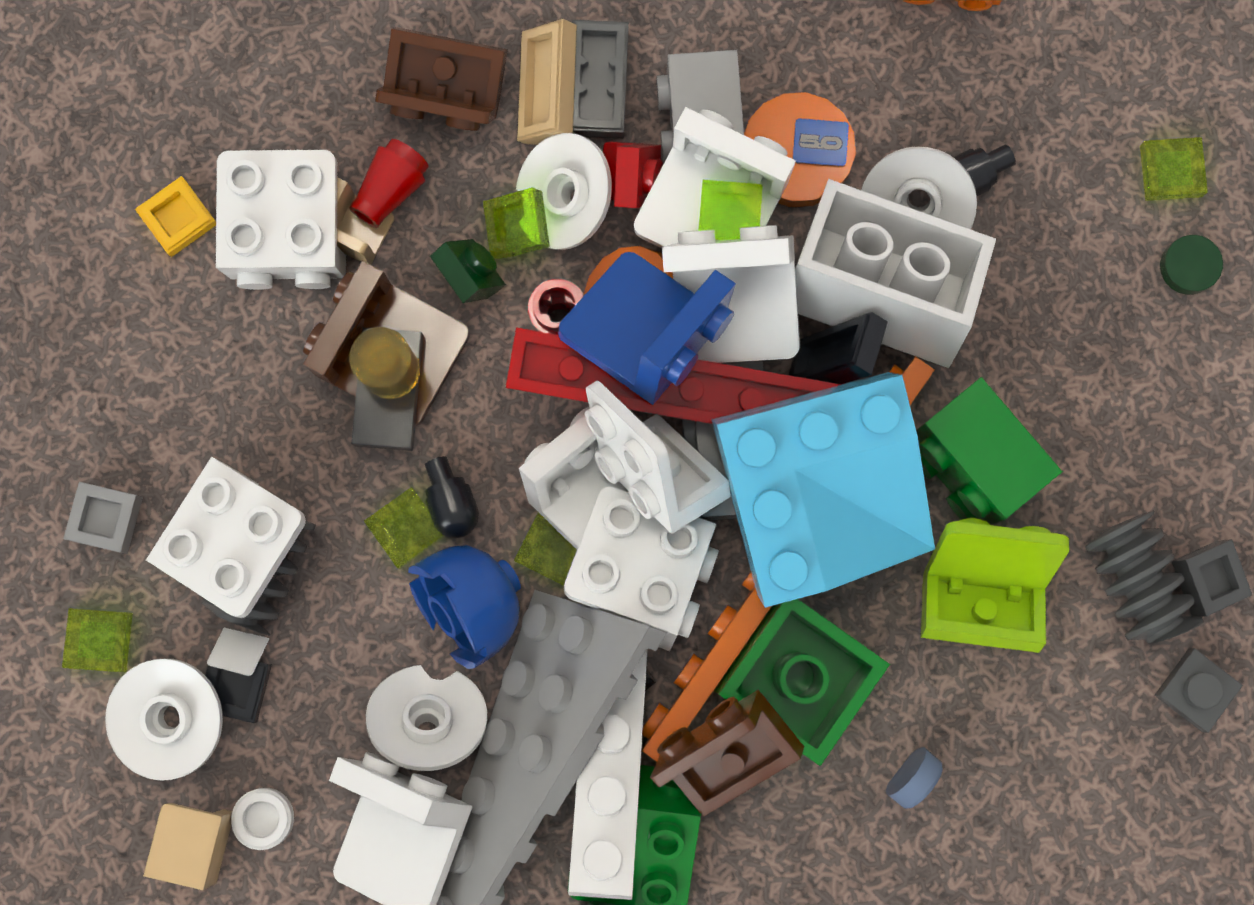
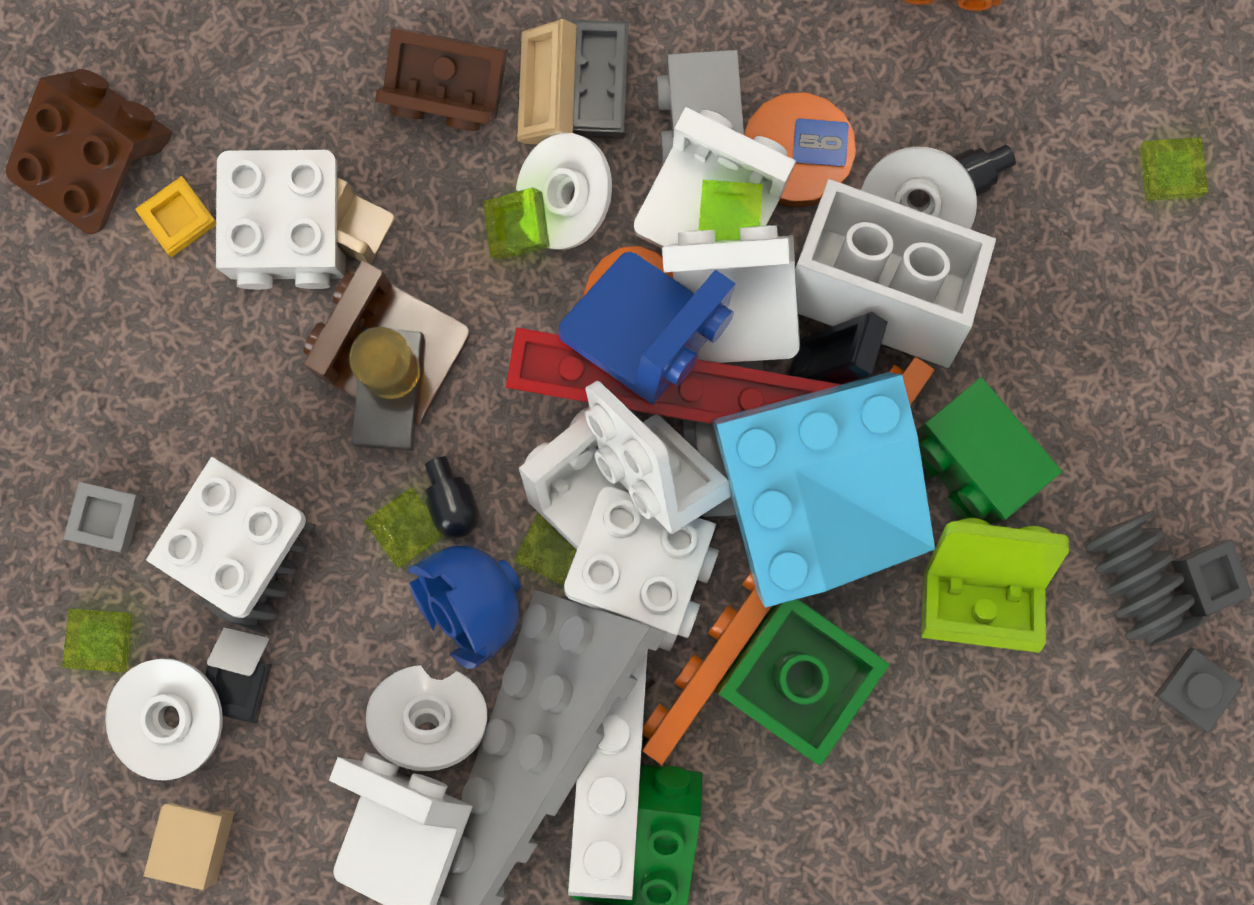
white tile [231,788,294,850] -> none
red cone [349,139,429,228] -> none
dark green plate [430,239,506,303] -> none
cone [528,279,584,335] -> none
red bracket [603,141,663,208] -> none
reddish brown bracket [650,689,804,817] -> none
sand blue tile [886,747,943,809] -> none
dark green tile [1160,235,1223,295] -> none
none -> reddish brown bracket [6,69,173,234]

